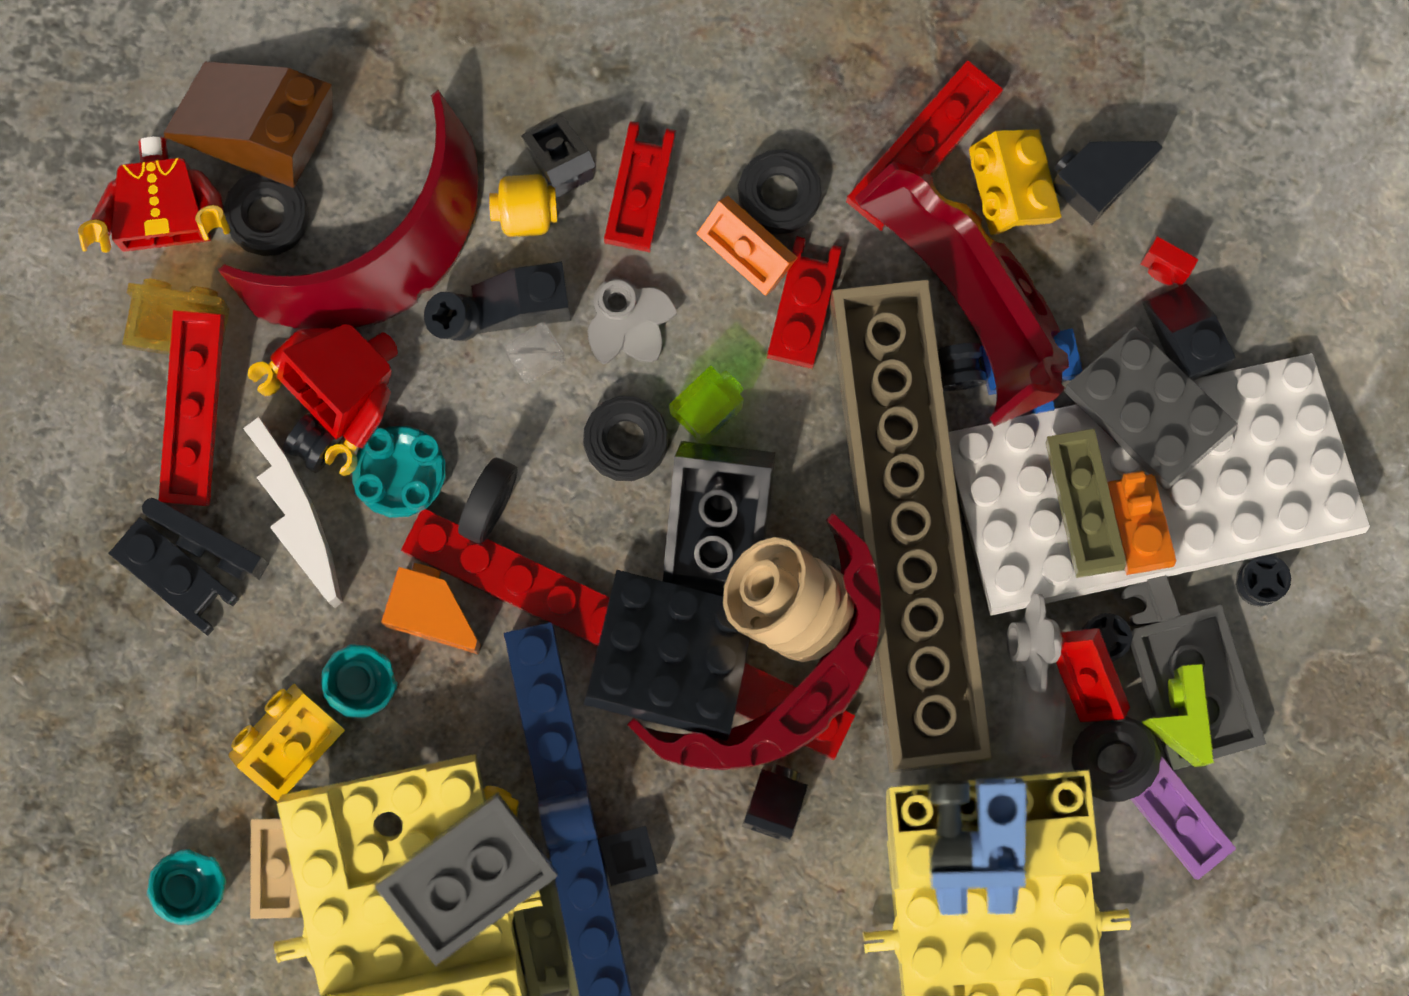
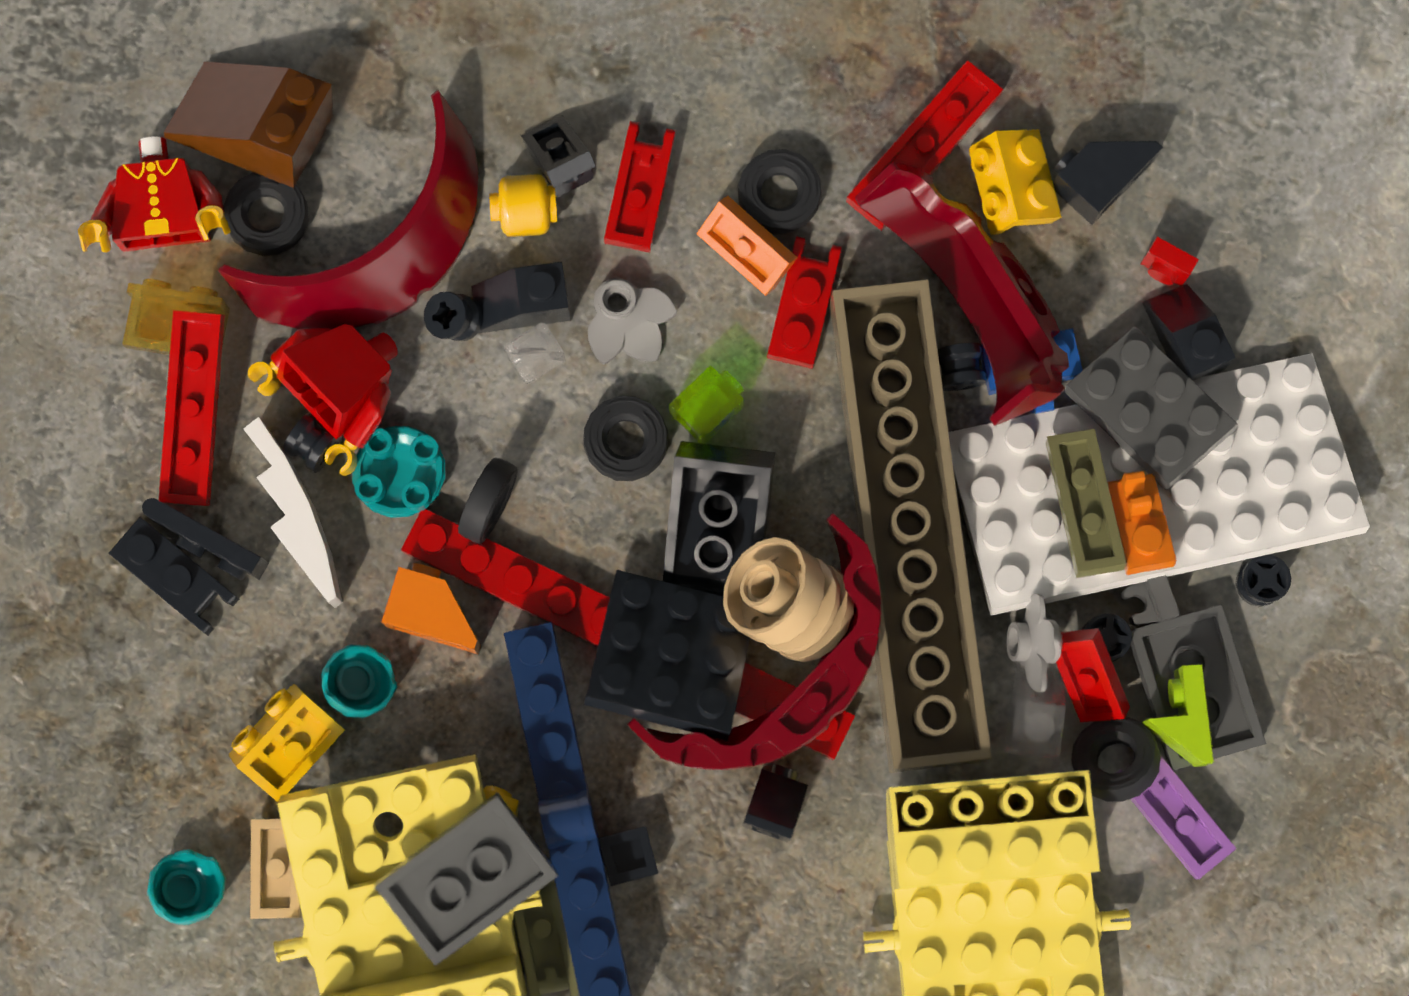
medium blue hips [928,778,1026,915] -> none

